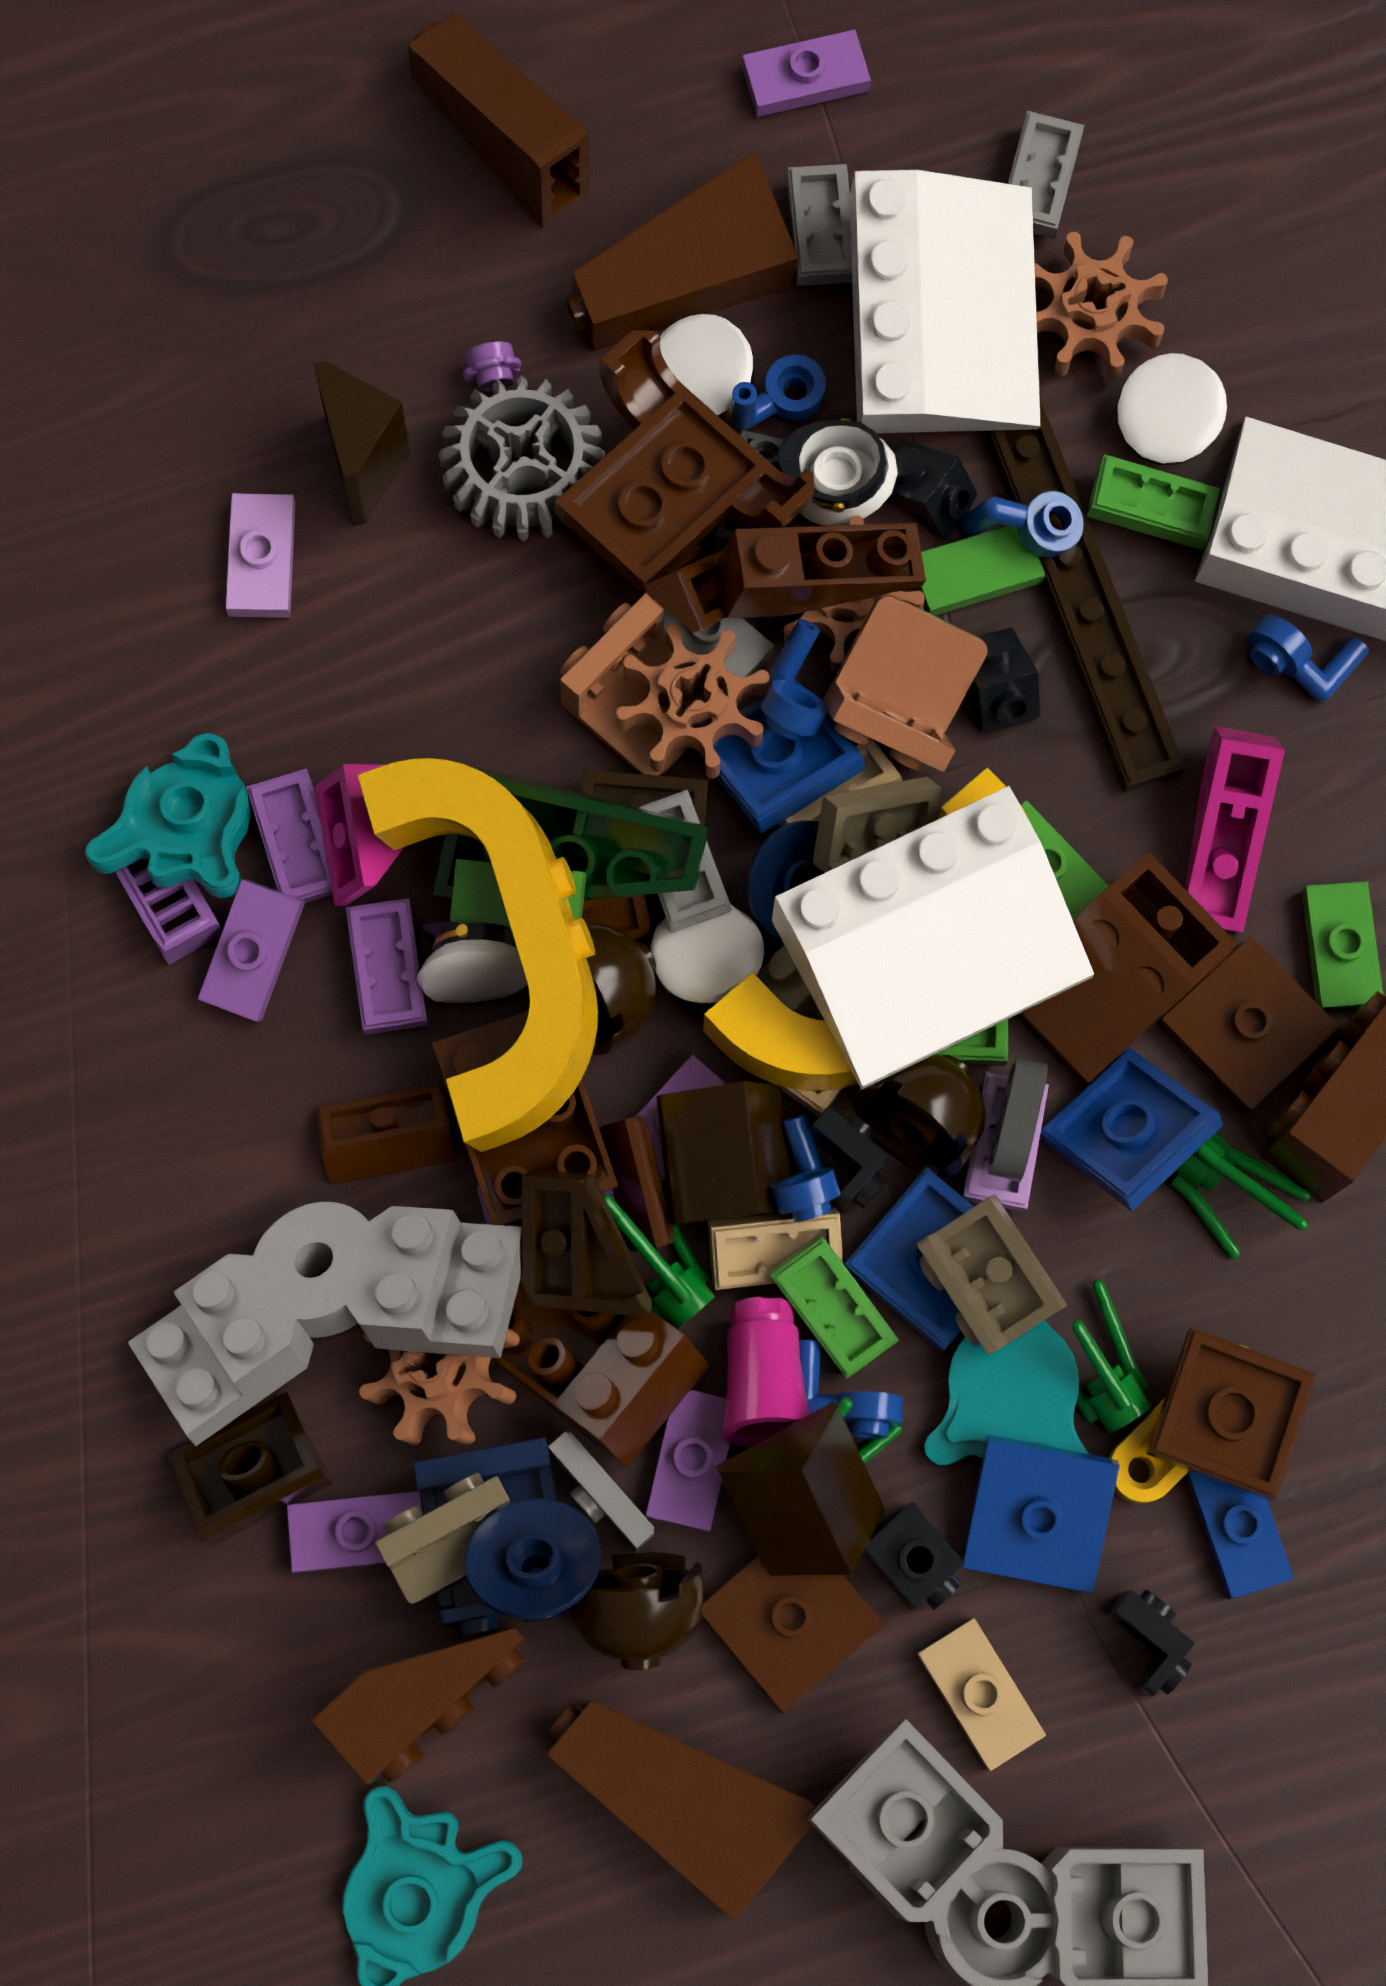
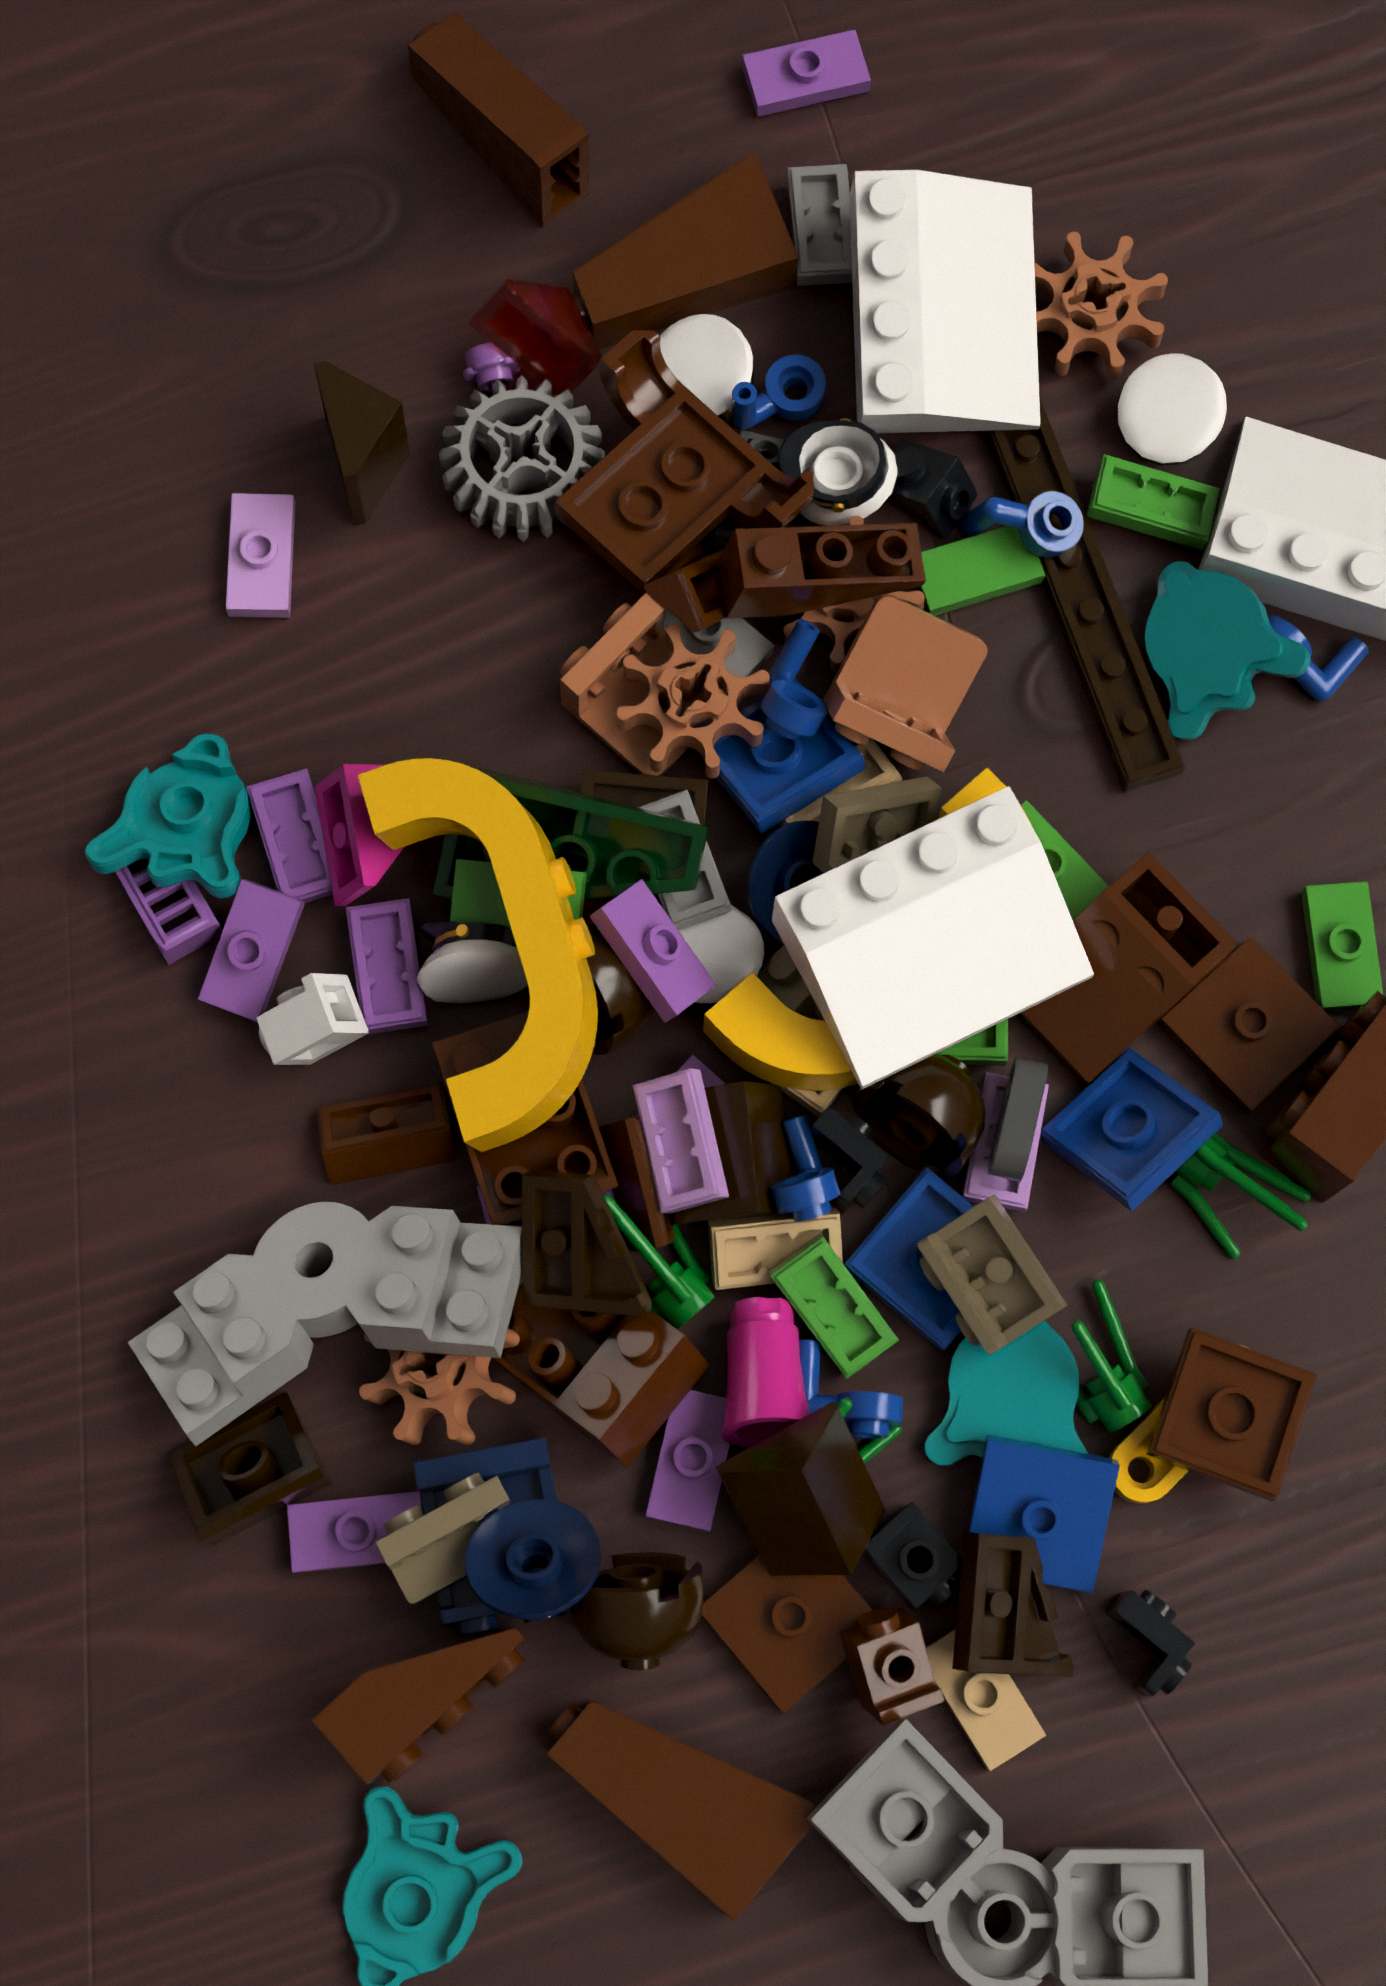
light grey plate [548,1431,655,1551] -> none
black bracket [969,627,1041,734] -> none
light grey plate [1008,111,1085,239] -> none
dark pink slope [1185,726,1285,933] -> none
blue plate [1185,1471,1294,1600] -> none
none -> white brick [256,973,369,1065]
none -> clear red slope [469,279,602,395]
none -> medium lavender plate [589,879,716,1023]
none -> lavender plate [632,1068,729,1213]
none -> reddish brown brick [840,1607,944,1725]
none -> dark brown wing [952,1532,1074,1677]
none -> teal tile [1145,561,1311,741]

